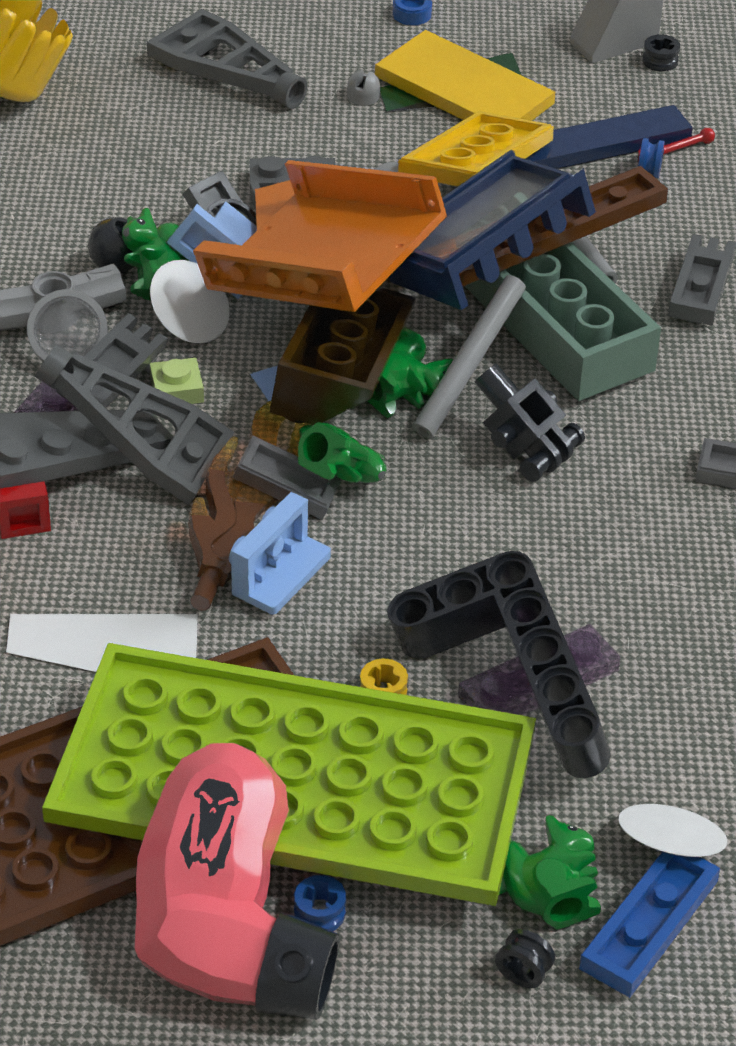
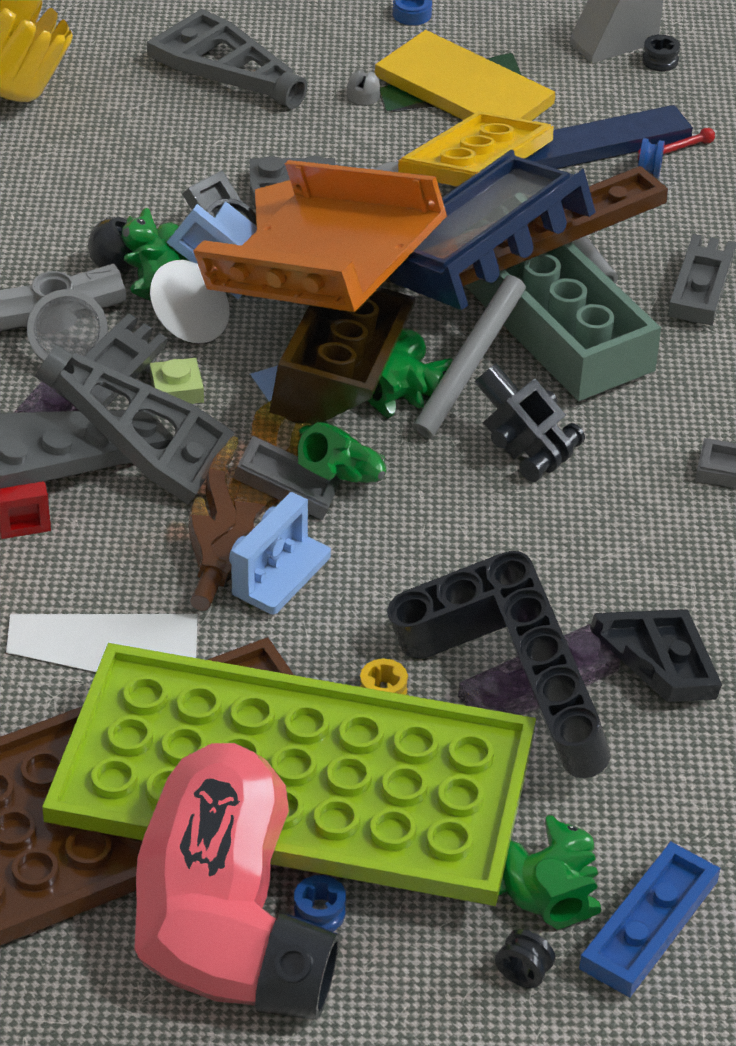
white sticker [618,804,727,857] -> none
none -> black wing [590,609,722,702]

